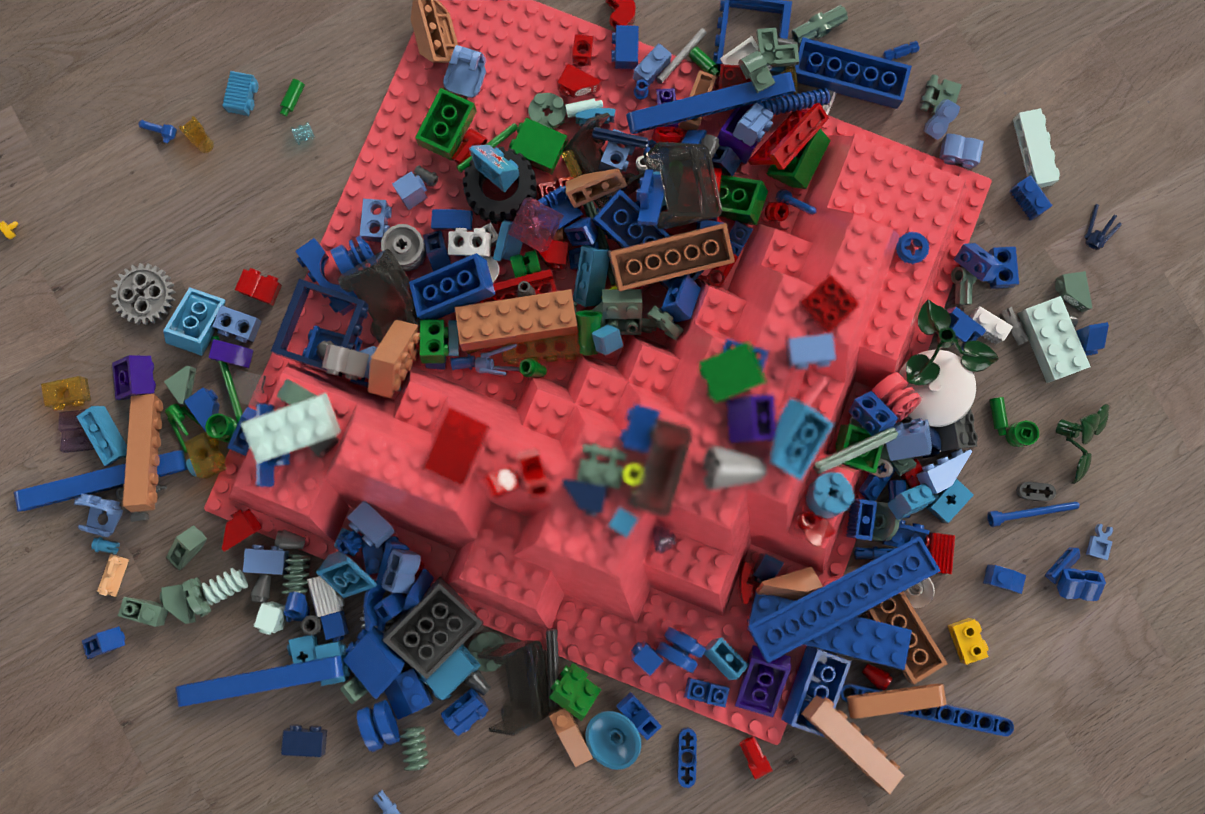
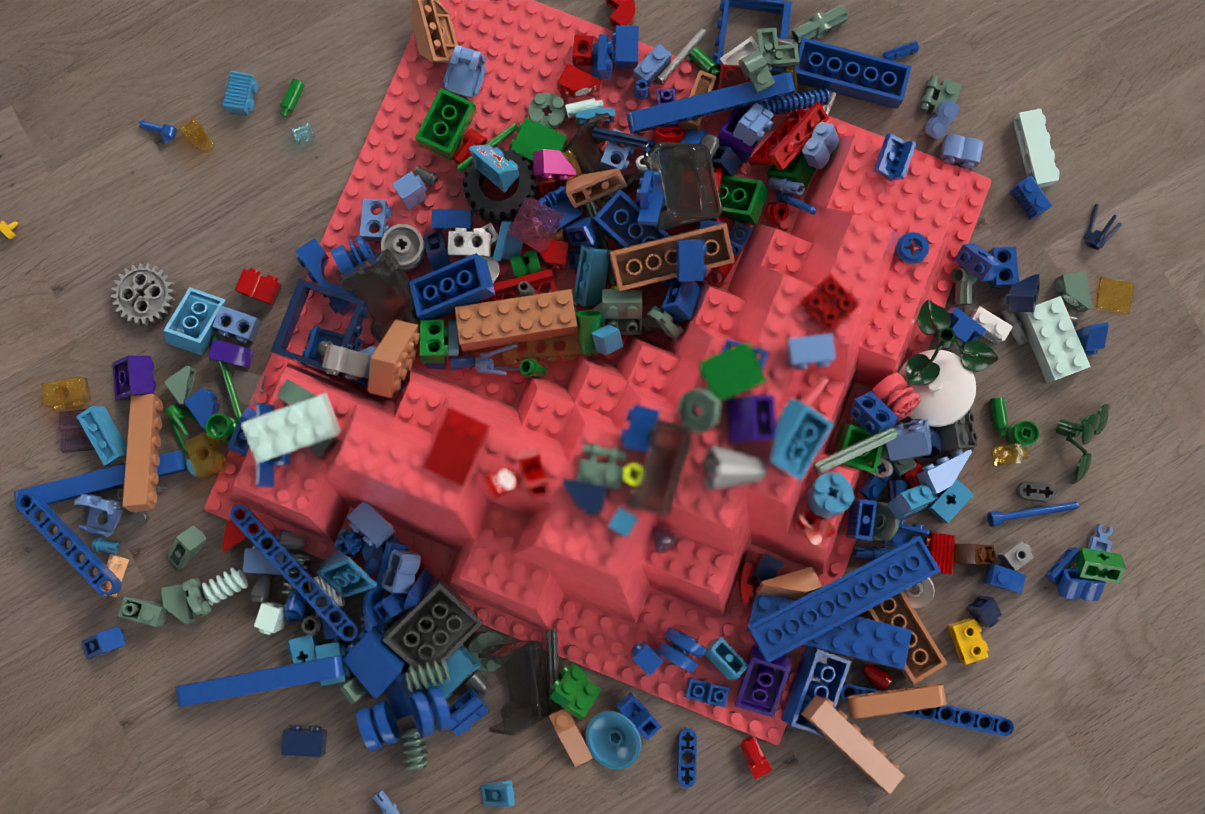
none -> blue beam [15,493,122,595]
none -> blue beam [230,505,359,641]
none -> sand green piece [406,658,450,693]
none -> blue wheel [409,686,451,738]
none -> dark azure slope [481,780,515,807]
none -> dark pink slope [533,149,576,181]
none -> blue bracket [592,34,613,80]
none -> blue brick [676,240,707,281]
none -> sand green plate [678,388,721,433]
none -> medium blue pin [768,177,805,196]
none -> medium blue brick [802,122,839,169]
none -> blue bracket [874,133,916,181]
none -> reddish brown slope [954,544,996,565]
none -> dark blue slope [966,596,1002,627]
none -> clear yellow hips [992,443,1028,466]
none -> light grey brick [998,541,1034,571]
none -> dark blue slope [1006,274,1040,312]
none -> green brick [1076,548,1126,584]
none -> clear yellow piece [1096,277,1134,314]

